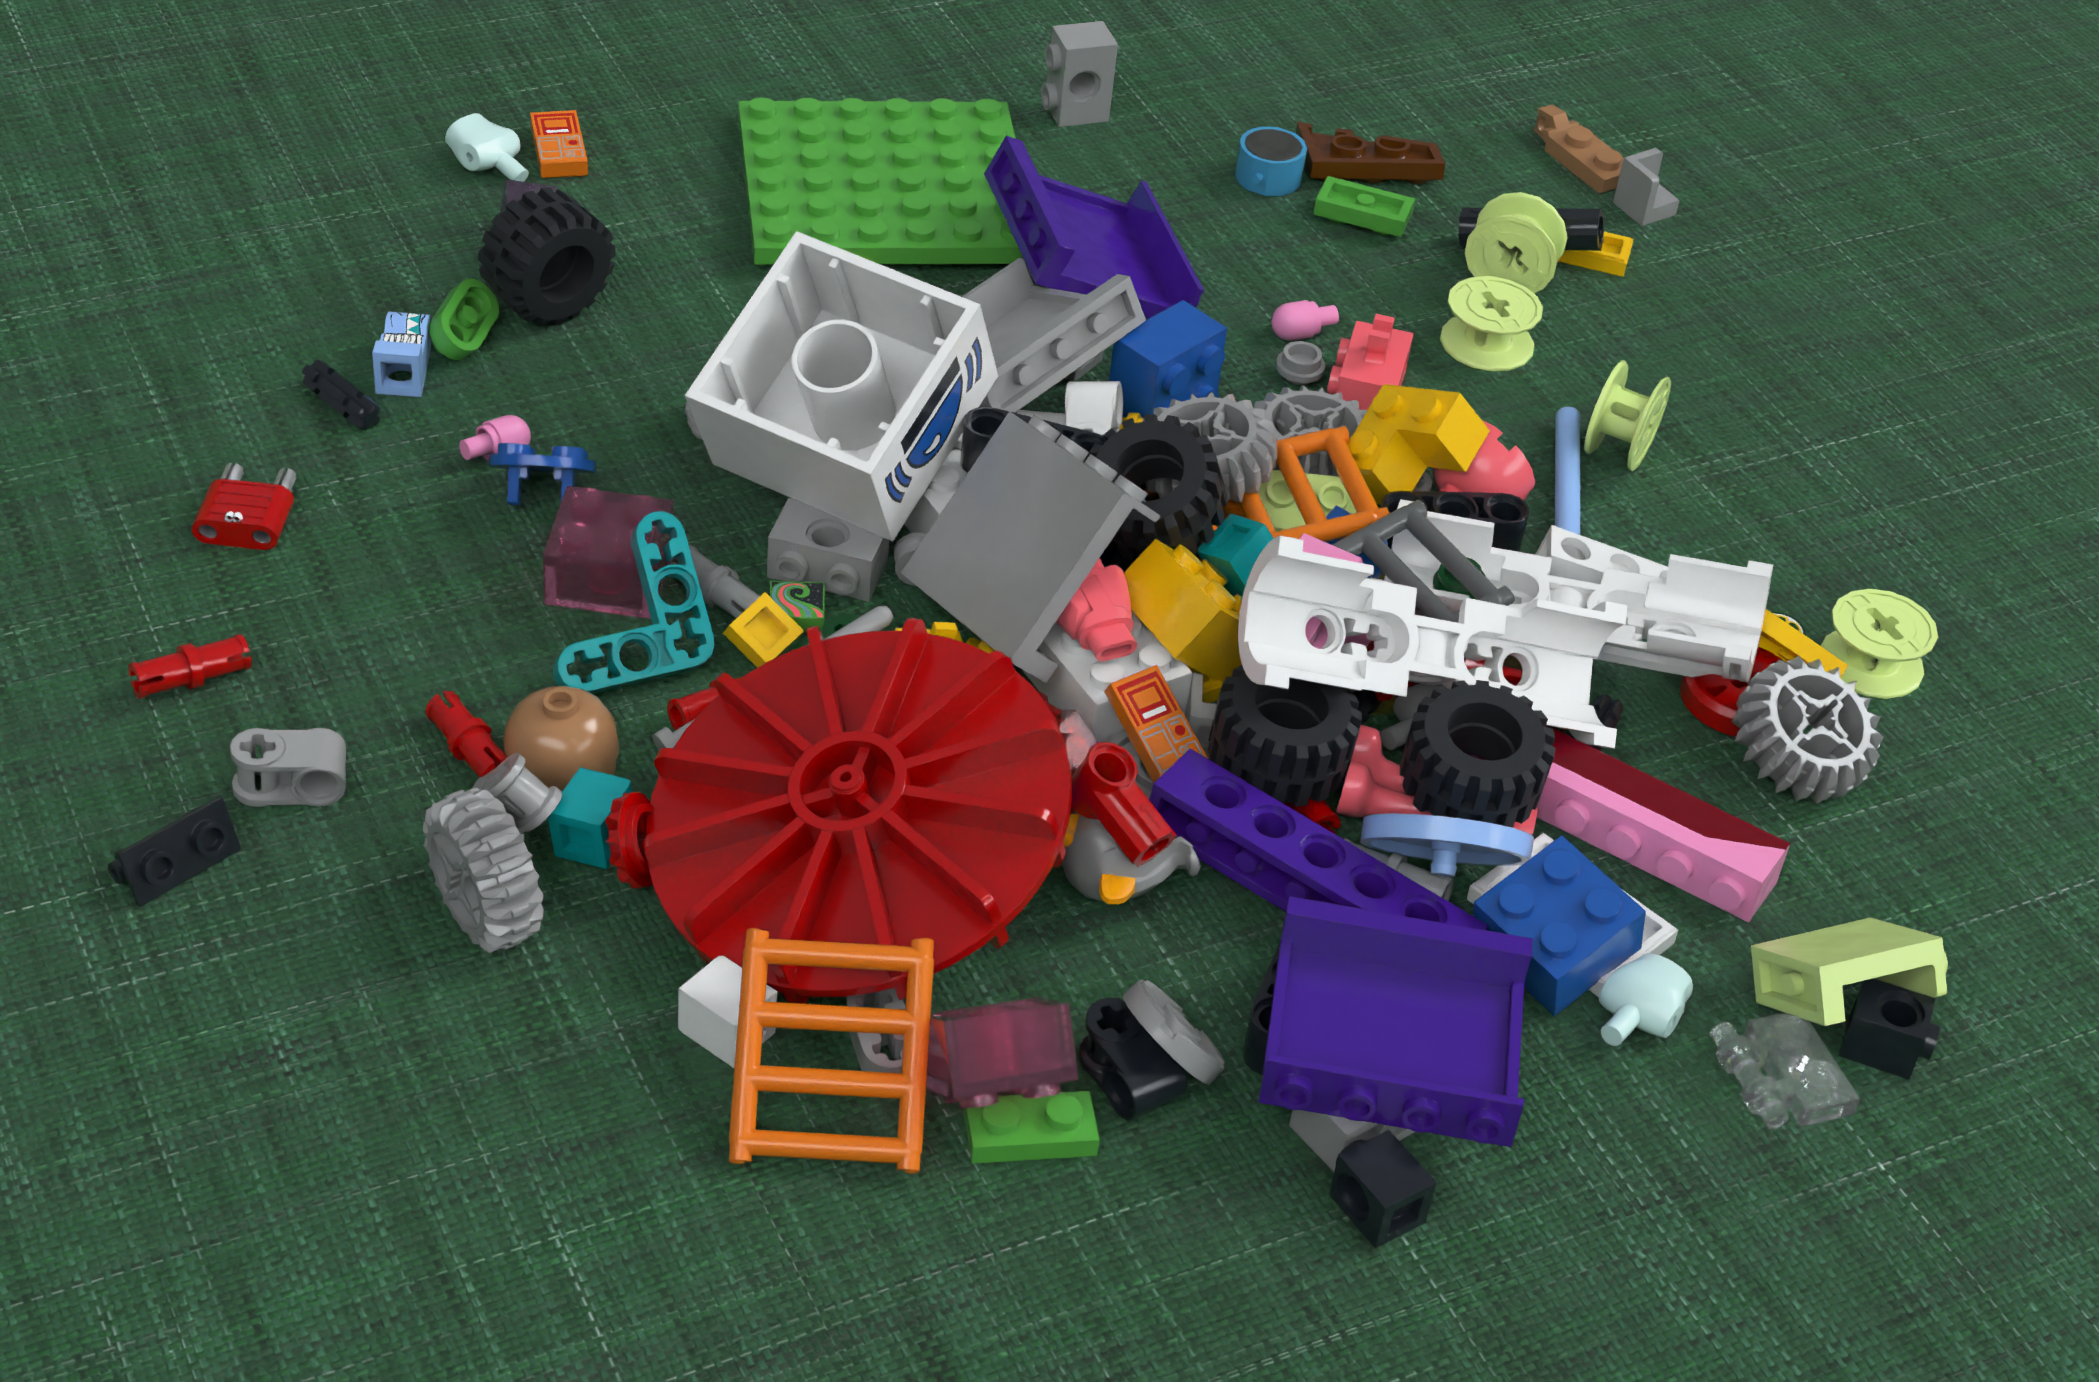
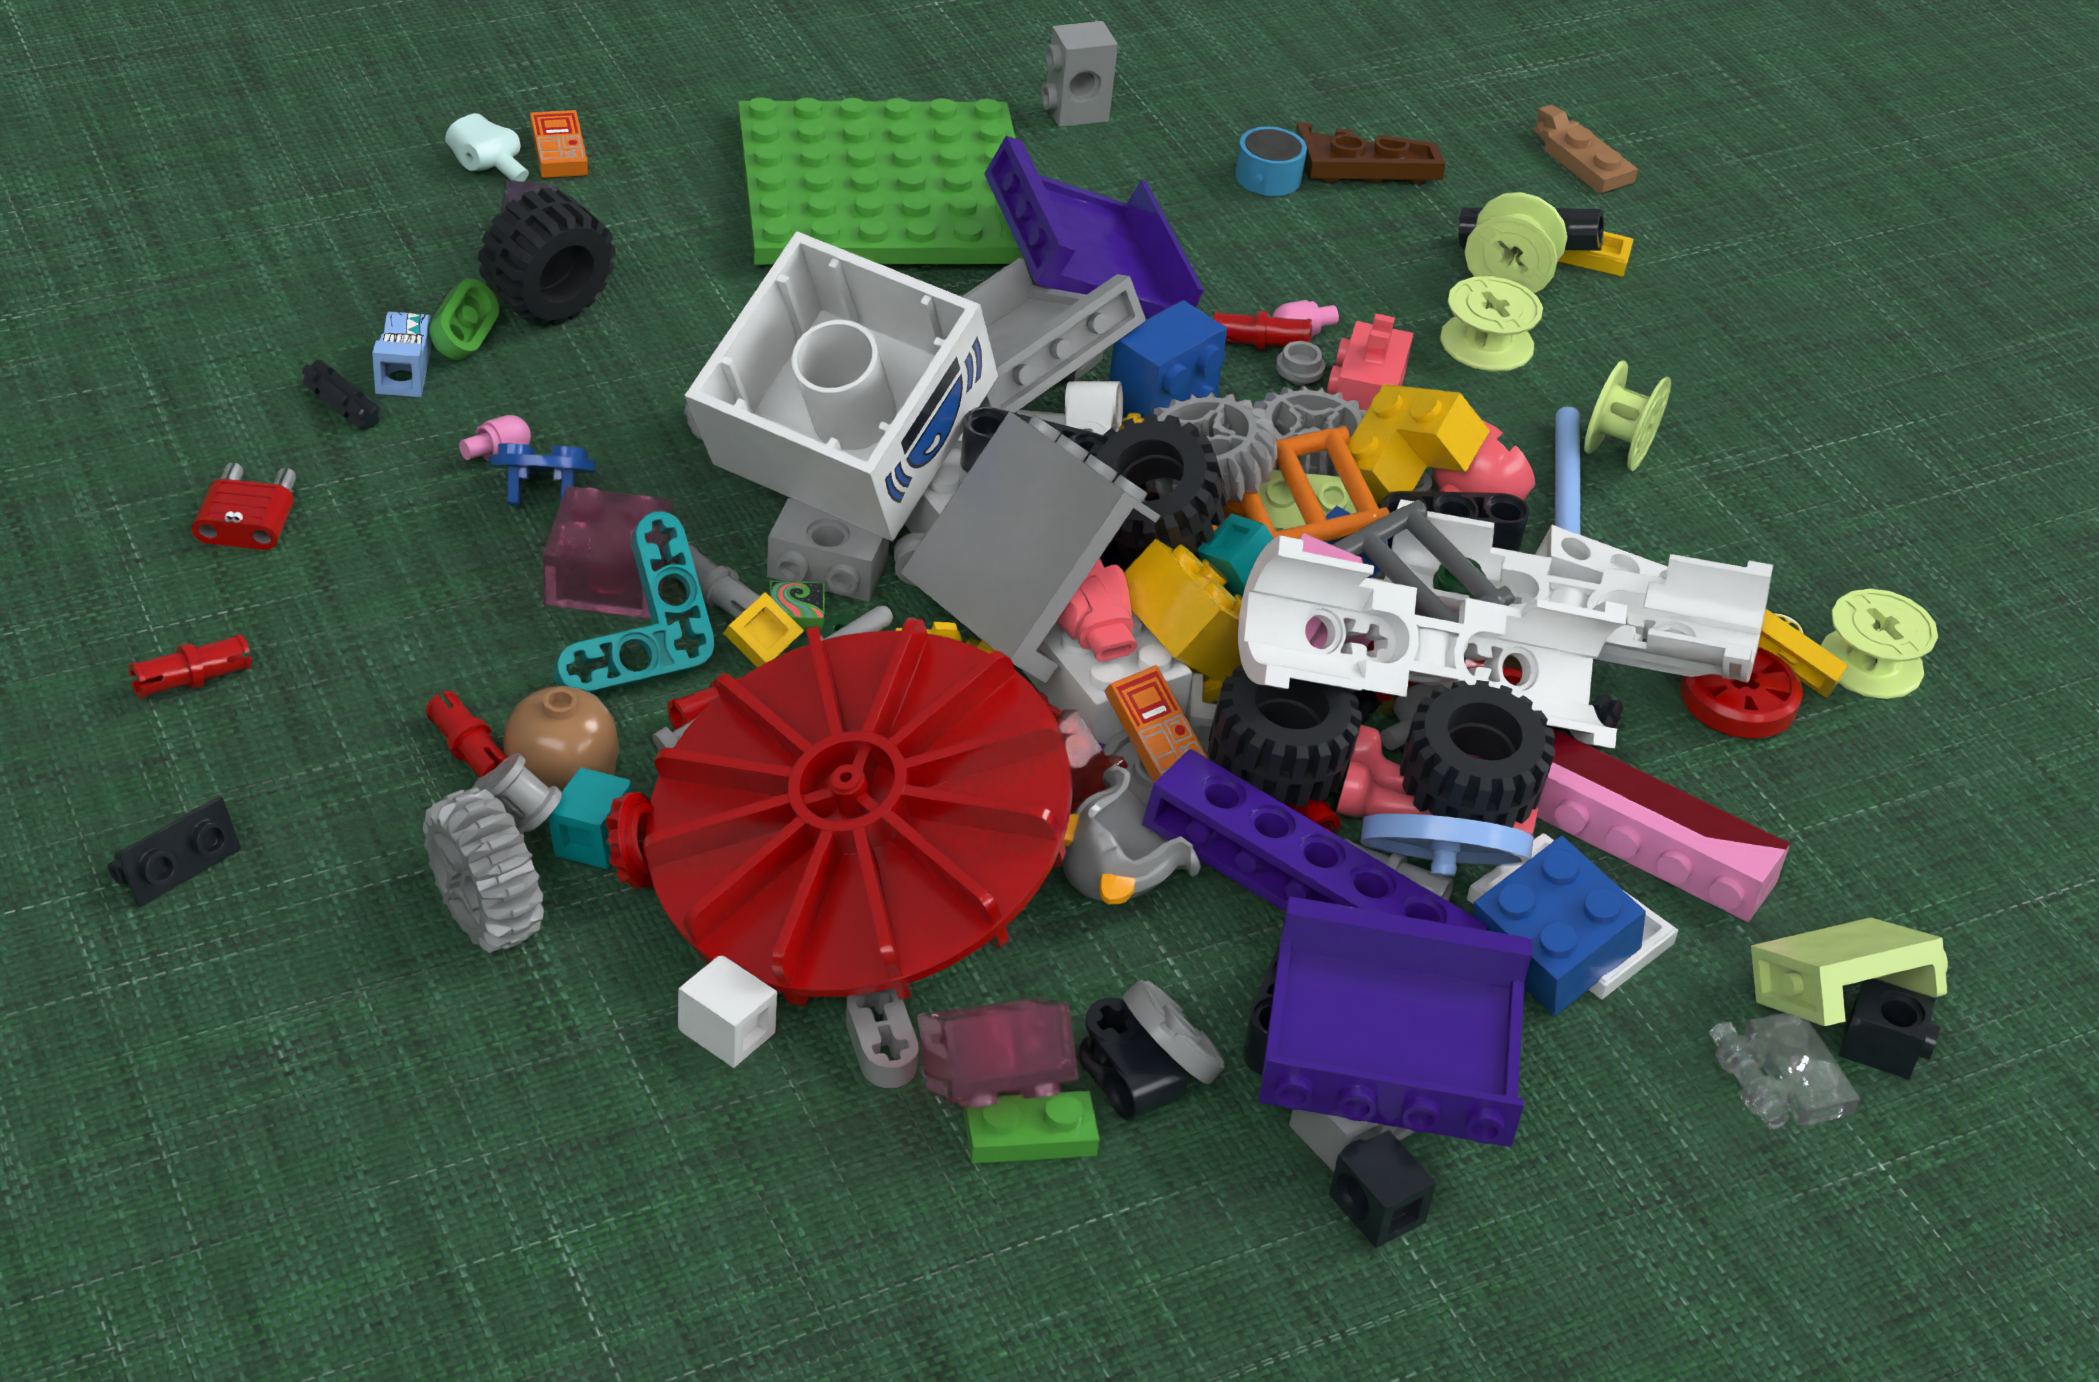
light grey piece [230,728,346,807] -> none
orange bar [728,928,934,1174] -> none
red piece [1071,742,1177,867] -> none
bright green plate [1313,176,1416,237] -> none
light aqua piece [1599,953,1693,1046] -> none
light grey panel [1613,148,1680,226] -> none
light grey gear [1732,656,1884,804] -> none
none -> red pin [1213,311,1312,350]

